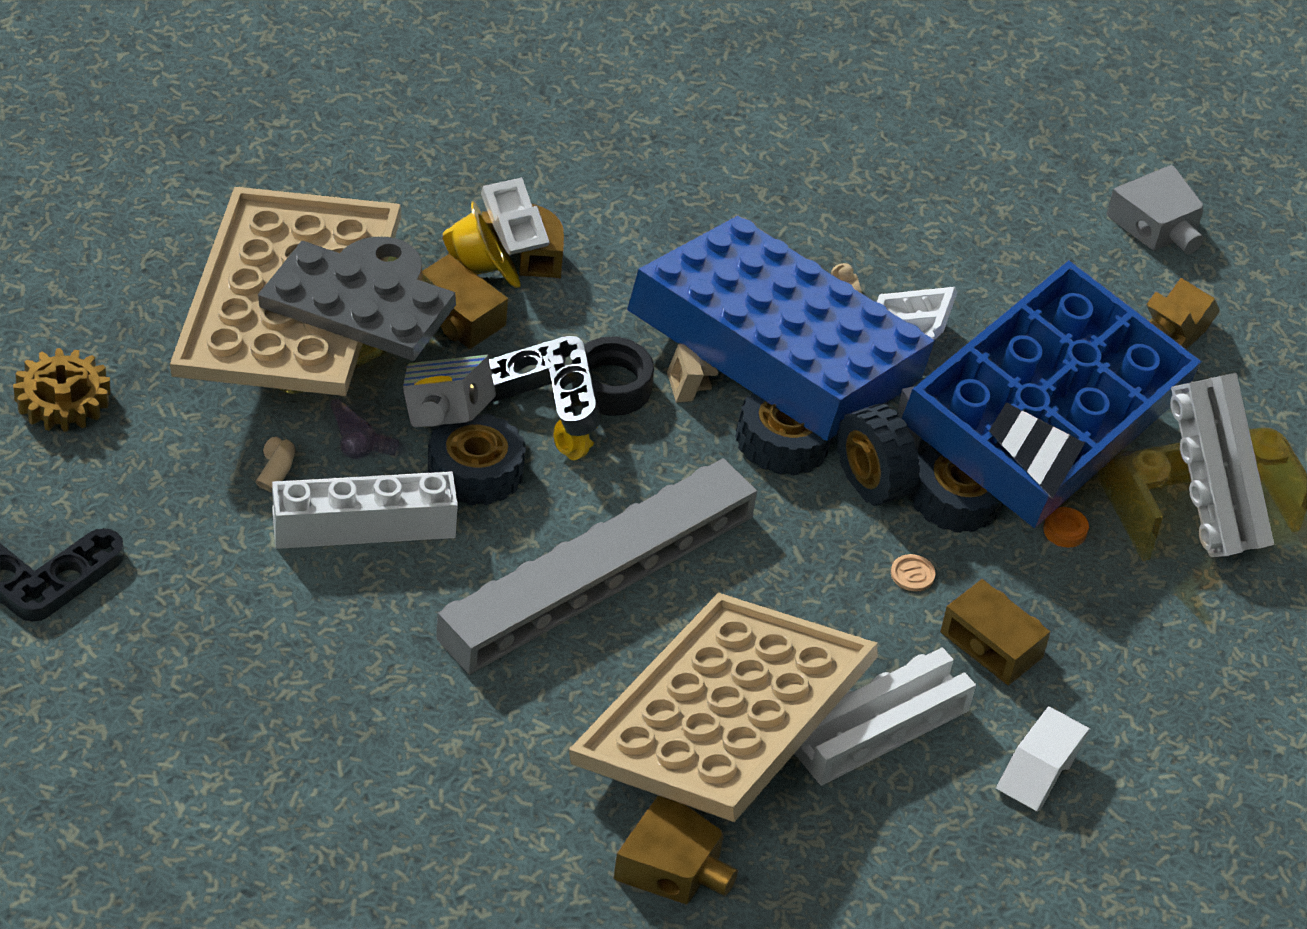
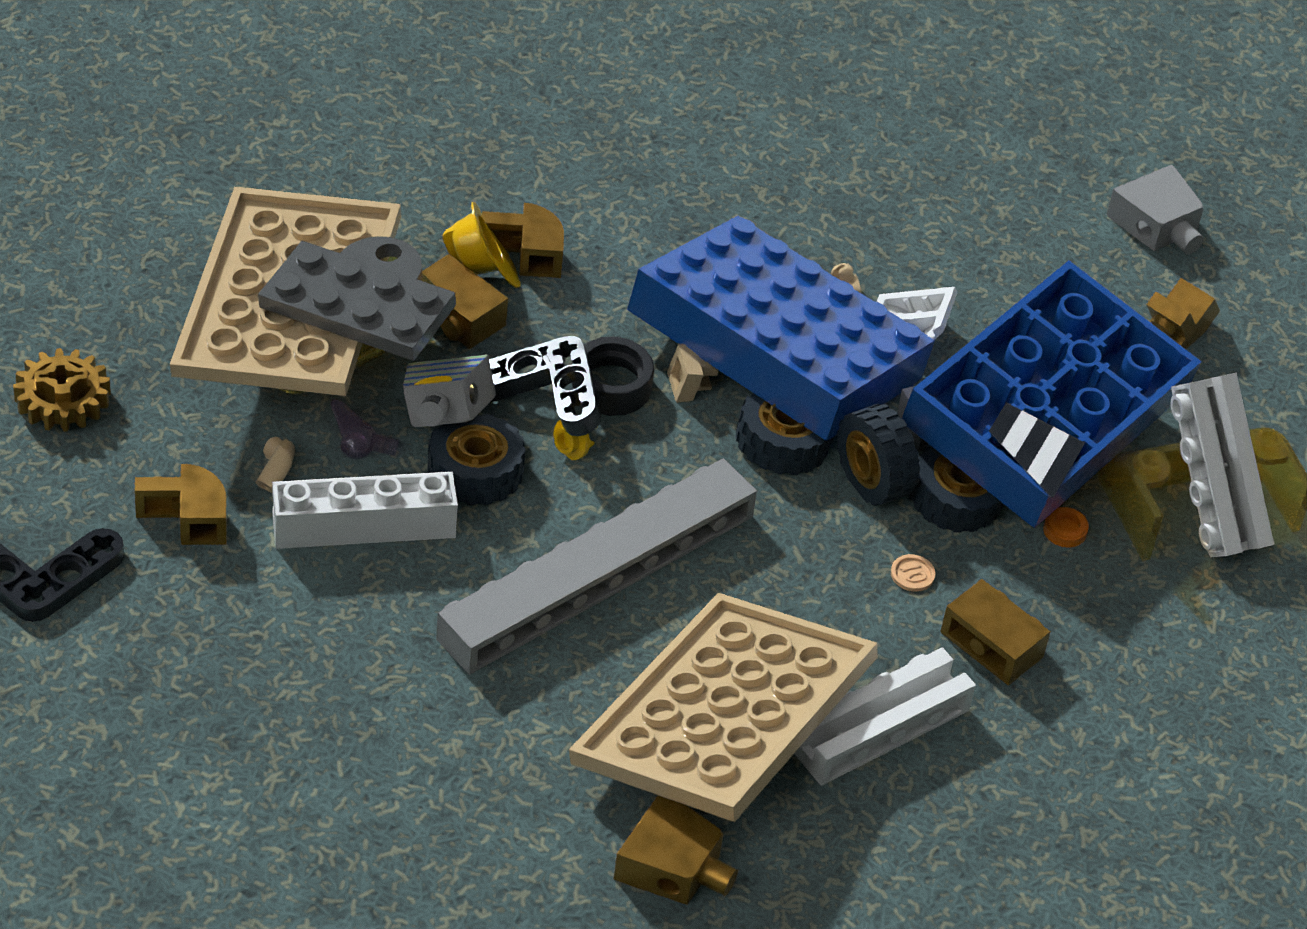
white slope [481,178,550,255] -> none
white slope [996,706,1090,811] -> none
none -> pearl gold brick [135,464,227,545]

